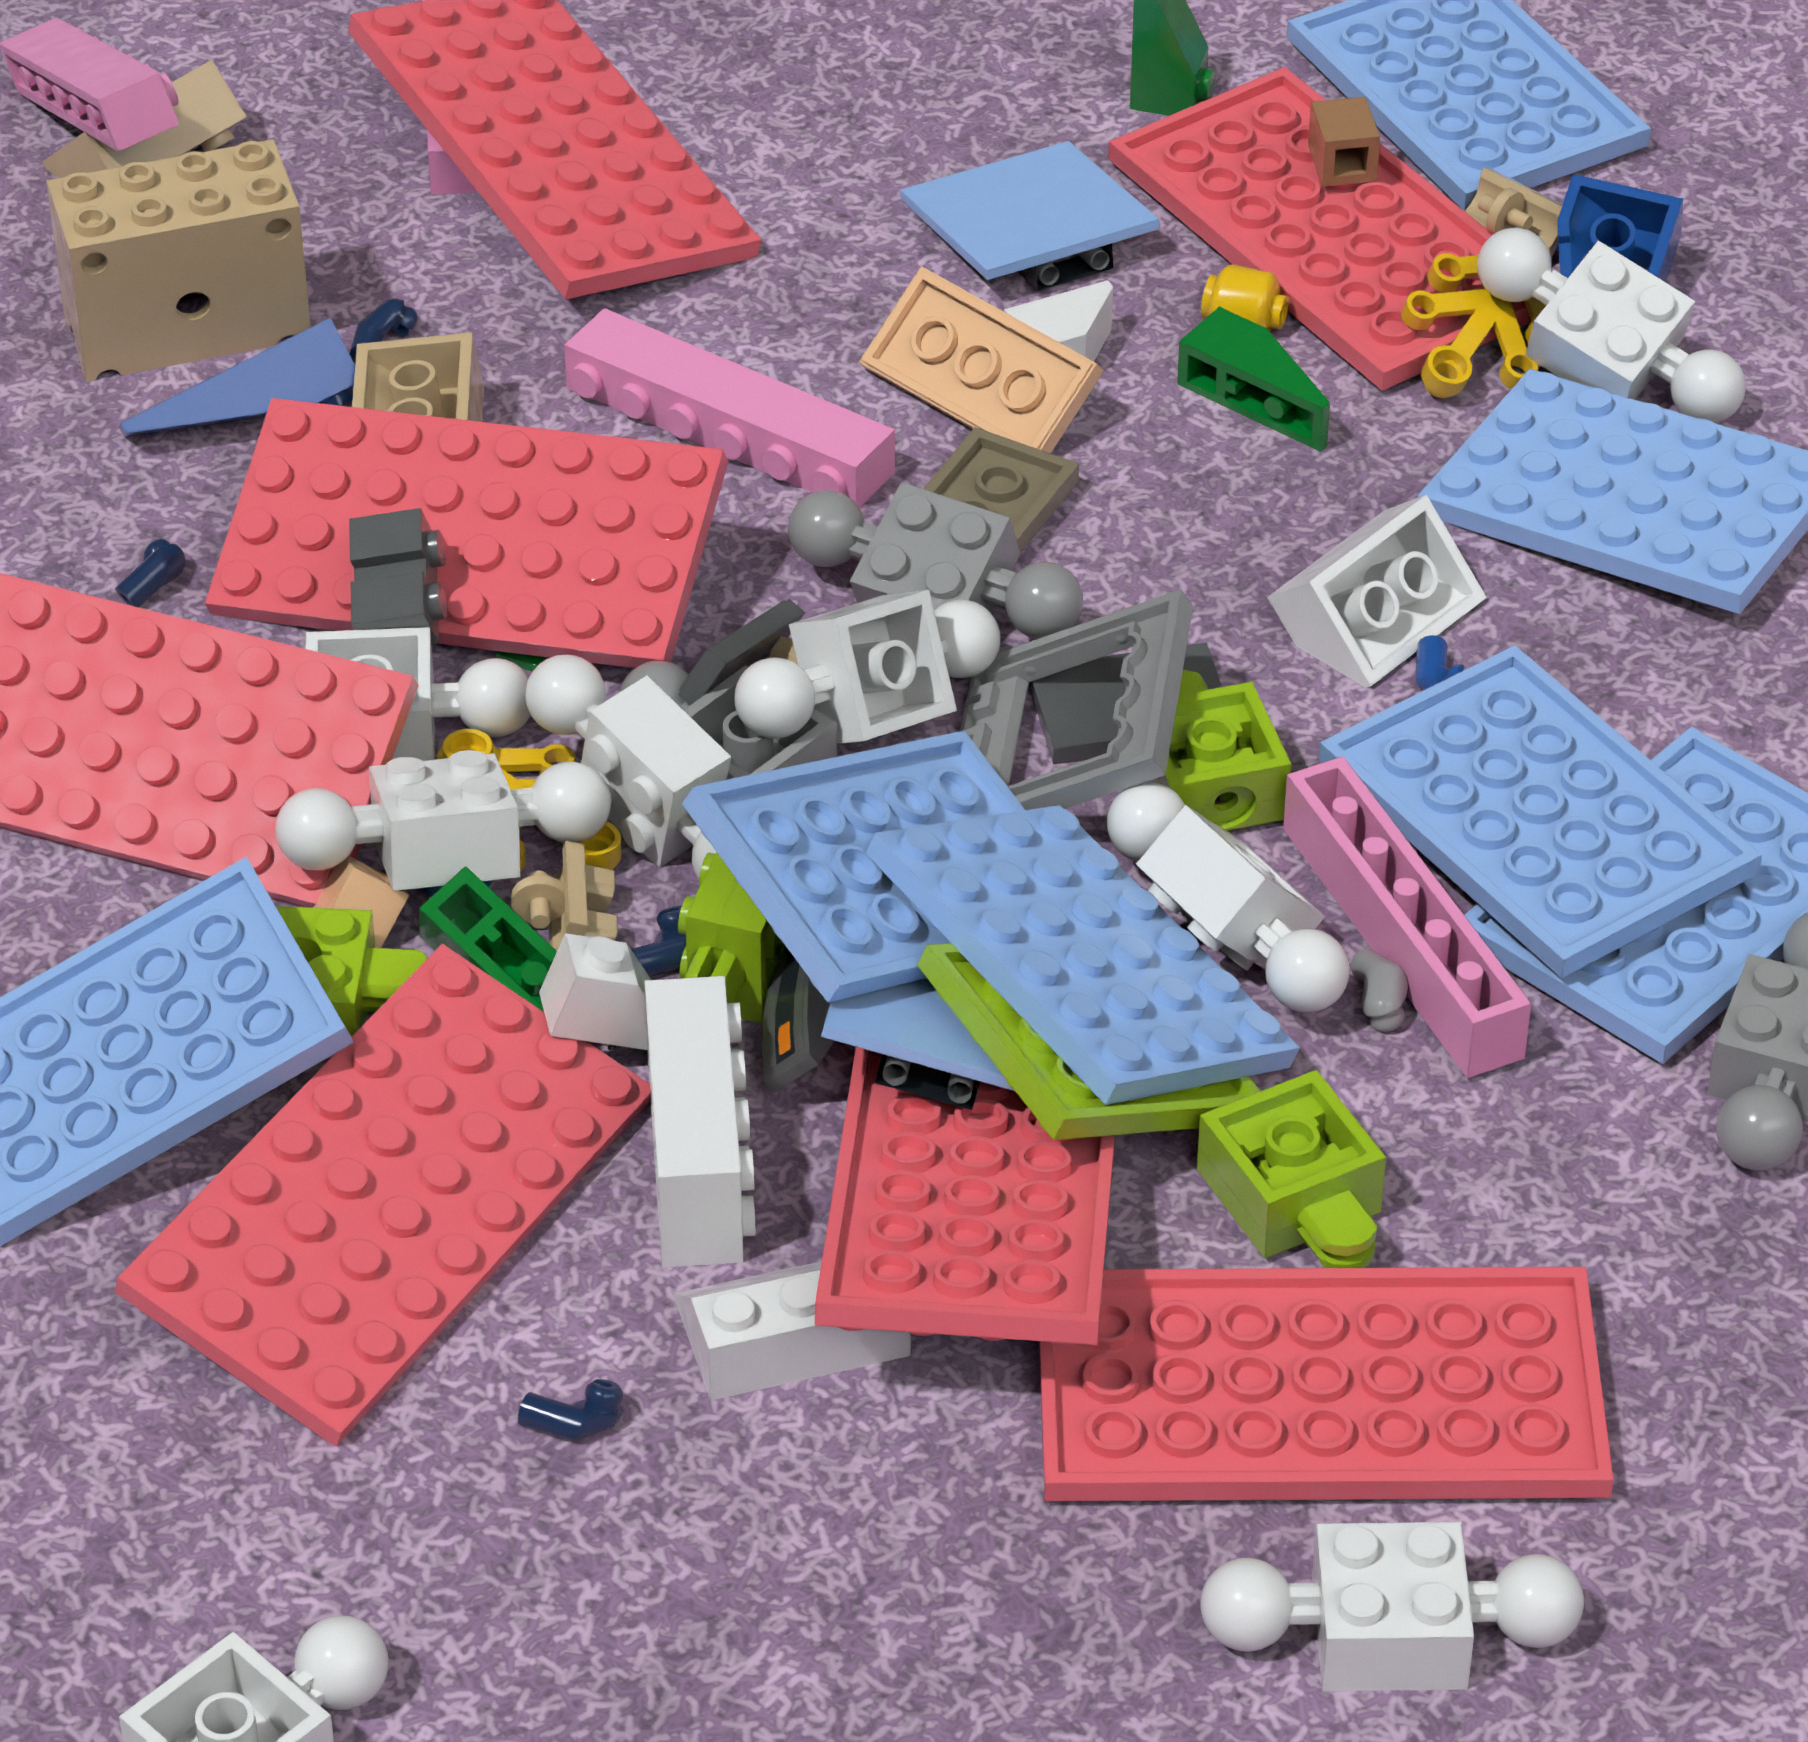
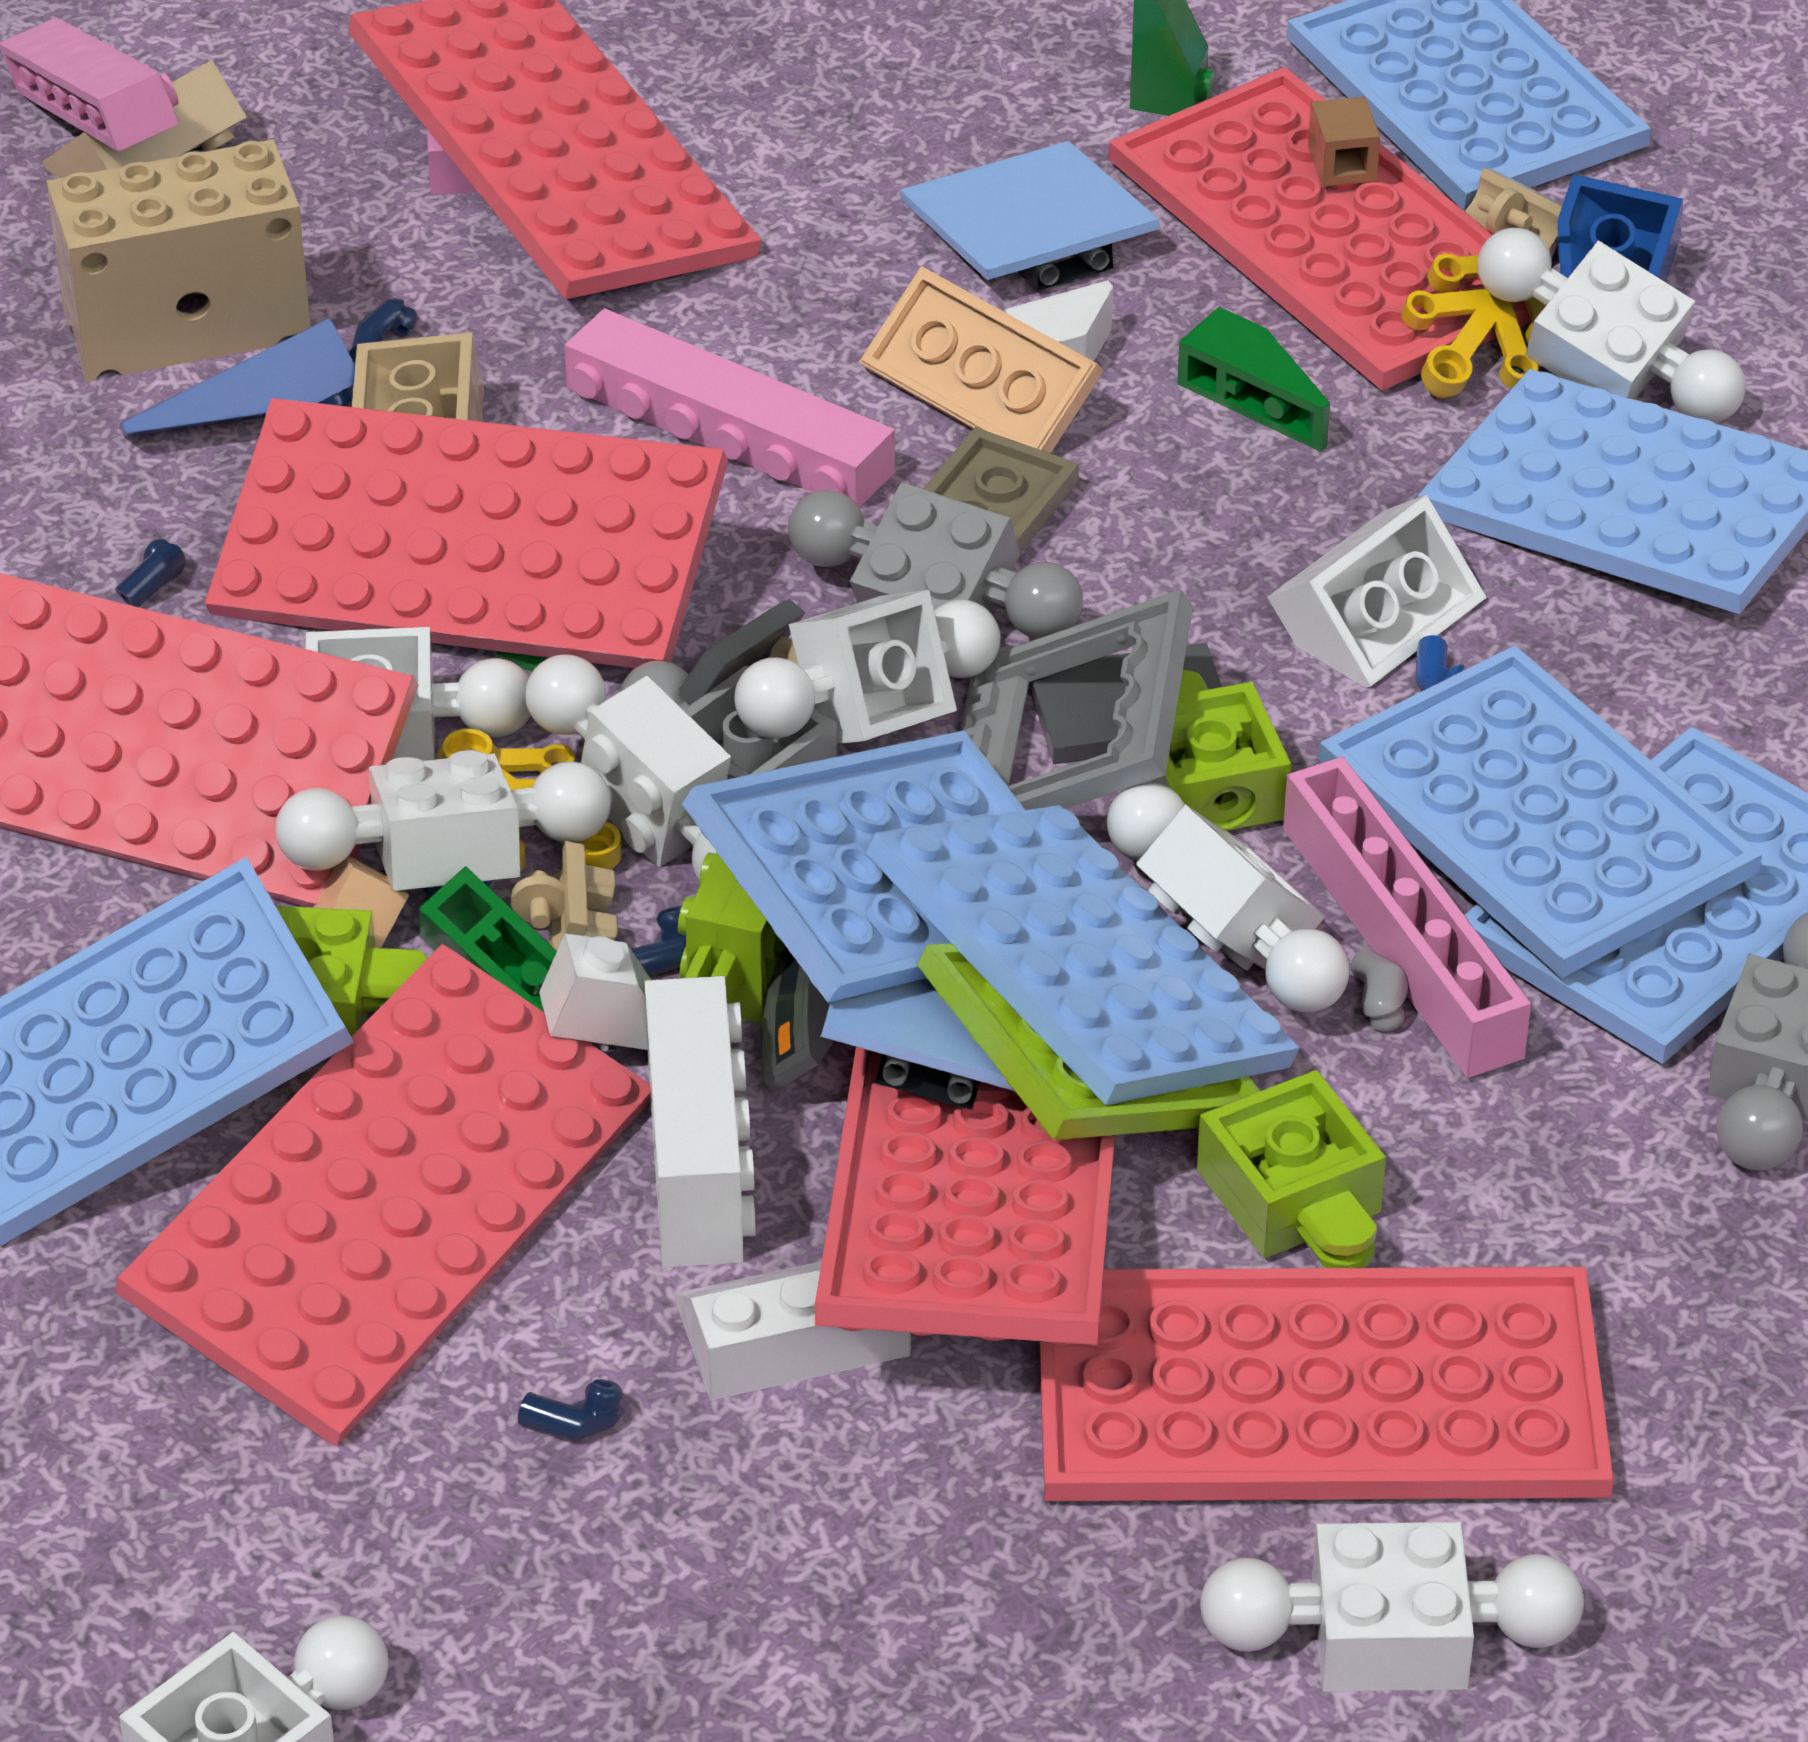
dark grey brick [349,508,447,645] -> none
yellow head [1201,264,1289,332] -> none

